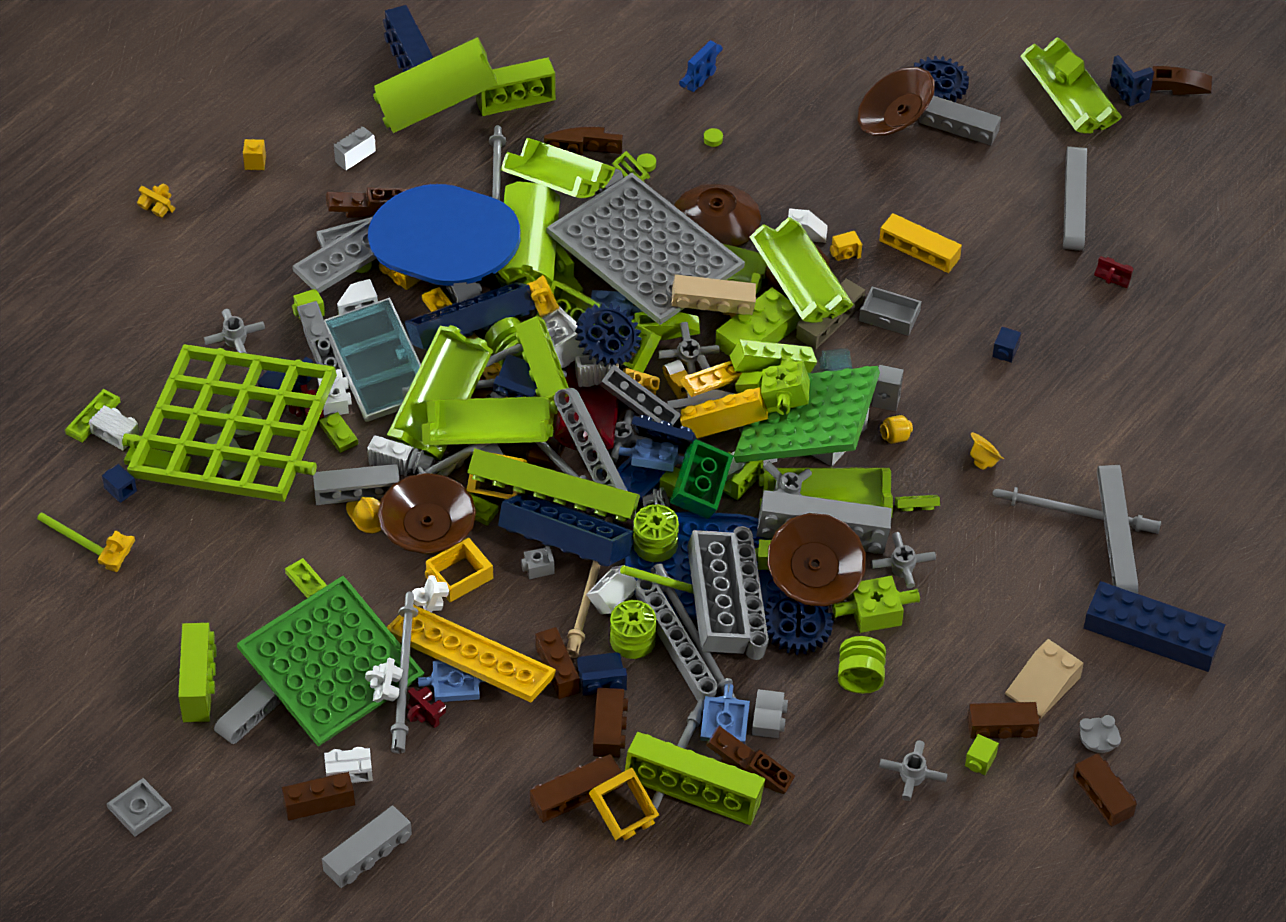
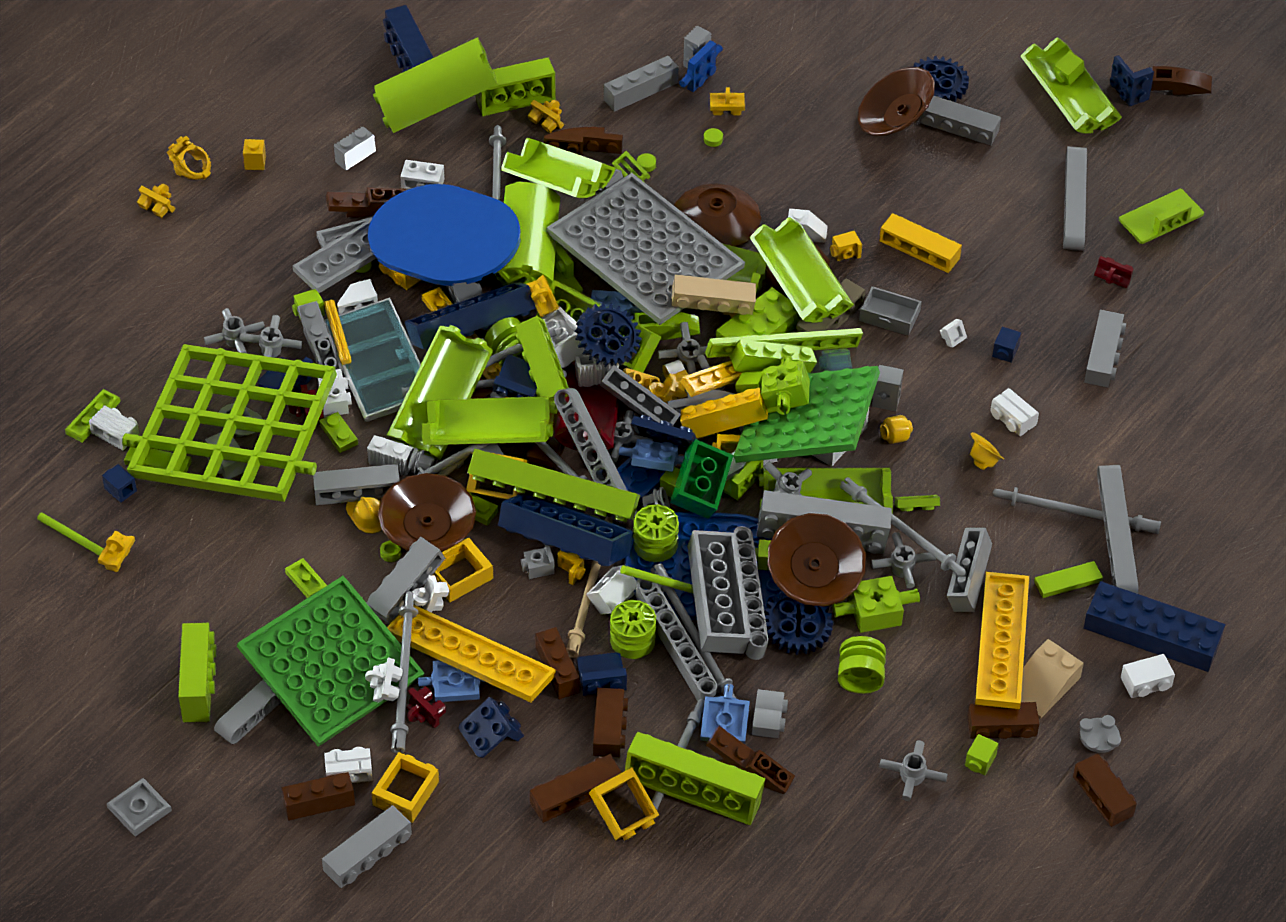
none -> yellow piece [167,136,211,180]
none -> light grey bar [240,315,302,358]
none -> yellow axle [324,300,352,365]
none -> light grey brick [366,537,446,624]
none -> yellow window [372,752,439,823]
none -> lime tile [380,540,402,562]
none -> white brick [400,160,445,190]
none -> dark blue bracket [458,697,524,758]
none -> yellow hips [528,100,564,133]
none -> yellow bracket [558,550,585,585]
none -> light grey brick [604,56,679,112]
none -> yellow hips [648,373,685,404]
none -> light grey brick [683,26,712,69]
none -> lime tile [705,328,863,358]
none -> yellow hips [710,87,745,115]
none -> yellow bracket [712,434,741,453]
none -> light grey bar [840,477,966,576]
none -> white tile [940,319,967,347]
none -> light grey brick [947,528,992,612]
none -> yellow plate [975,572,1029,709]
none -> white brick [991,388,1039,436]
none -> lime tile [1034,561,1103,598]
none -> light grey brick [1084,310,1127,387]
none -> lime bracket [1119,188,1204,244]
none -> white brick [1121,654,1175,698]

